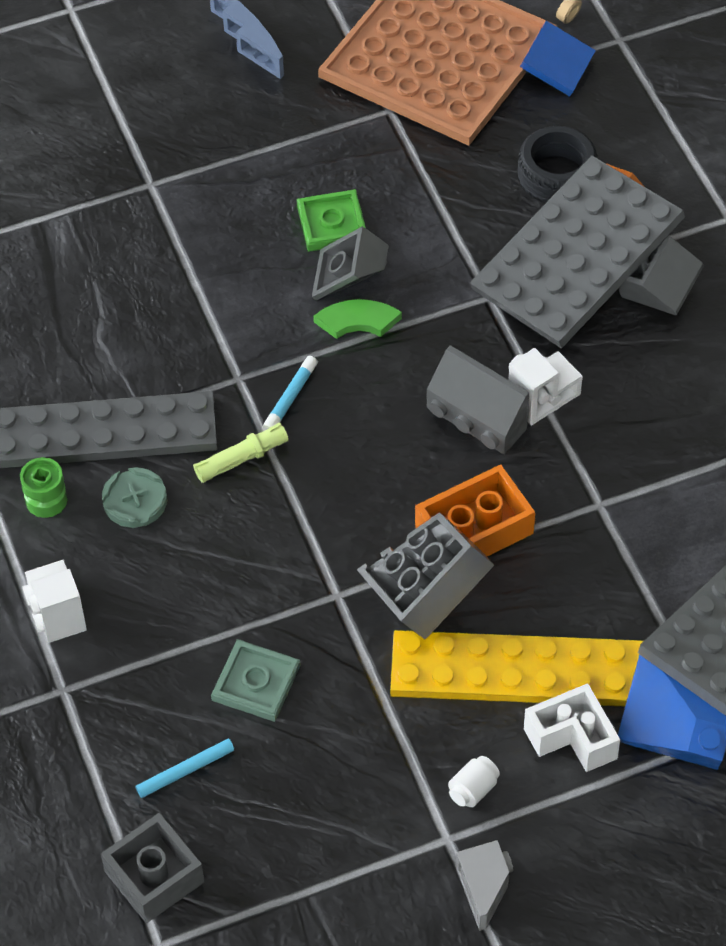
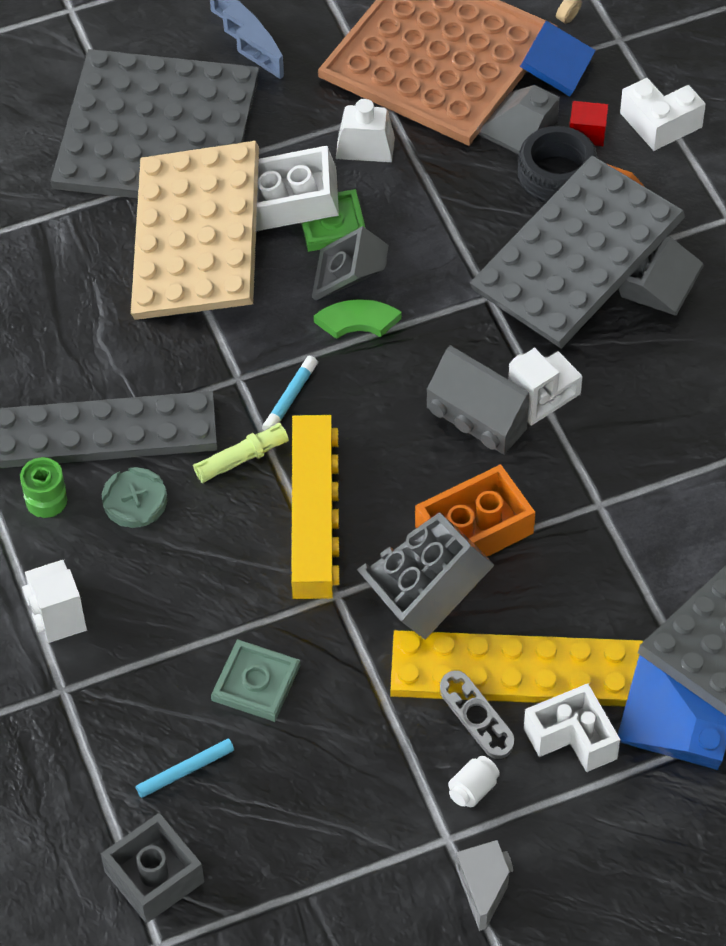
none -> dark grey plate [50,49,259,198]
none -> tan plate [131,141,259,320]
none -> white brick [256,146,339,231]
none -> yellow brick [292,415,339,599]
none -> white torso [336,99,395,162]
none -> light grey beam [440,671,514,759]
none -> dark grey slope [478,85,560,155]
none -> red panel [569,101,608,146]
none -> white brick [620,78,706,151]

